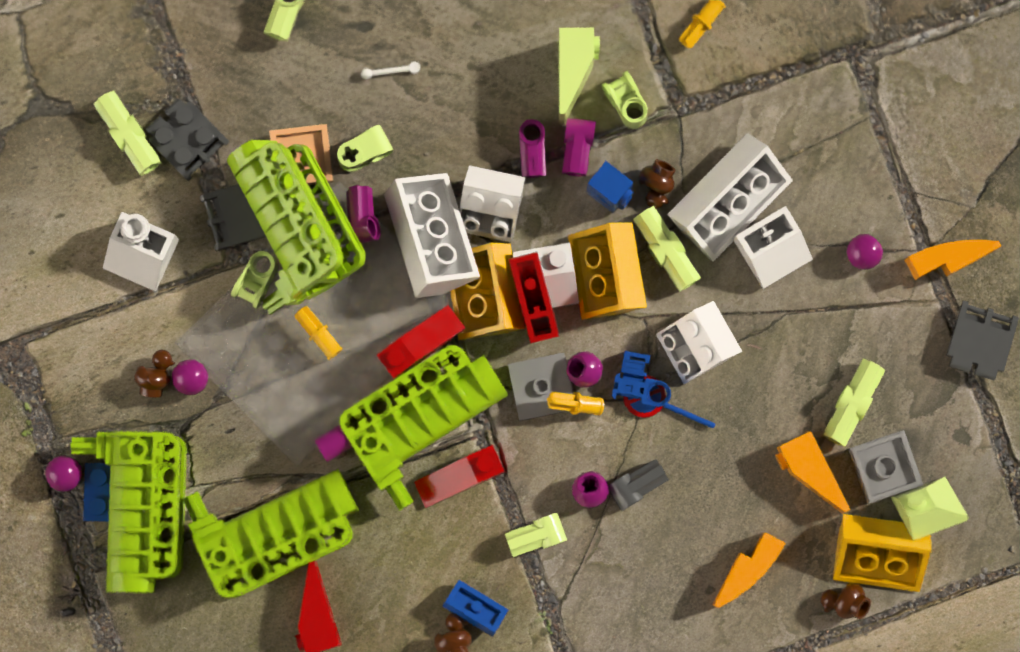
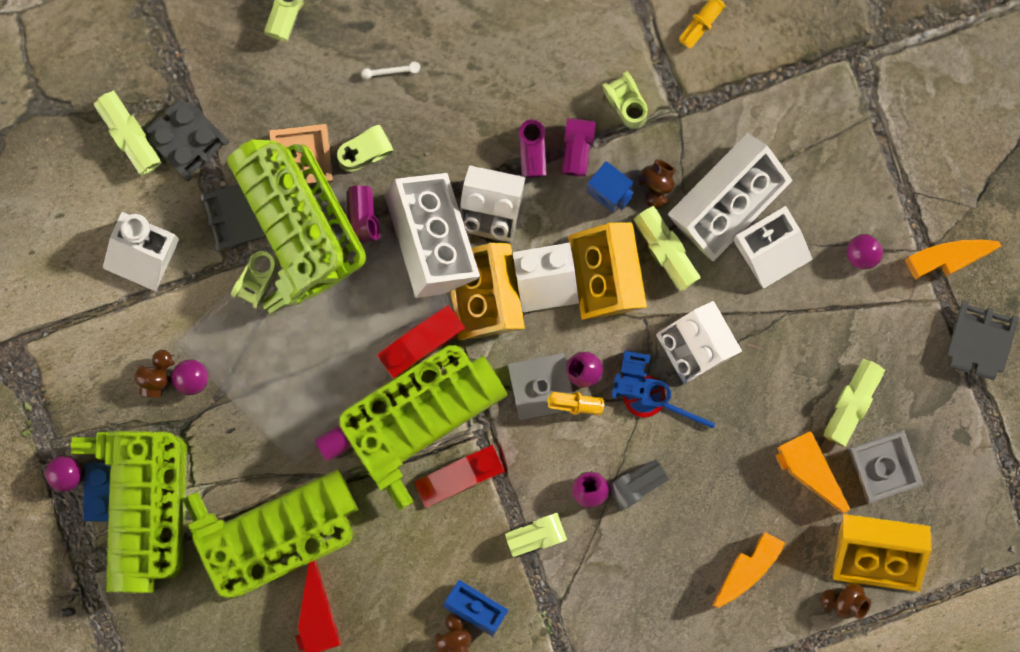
yellow axle [295,306,343,360] -> none
red slope [509,252,559,344] -> none
yellowish green slope [558,27,600,125] -> none
yellowish green slope [891,477,968,541] -> none

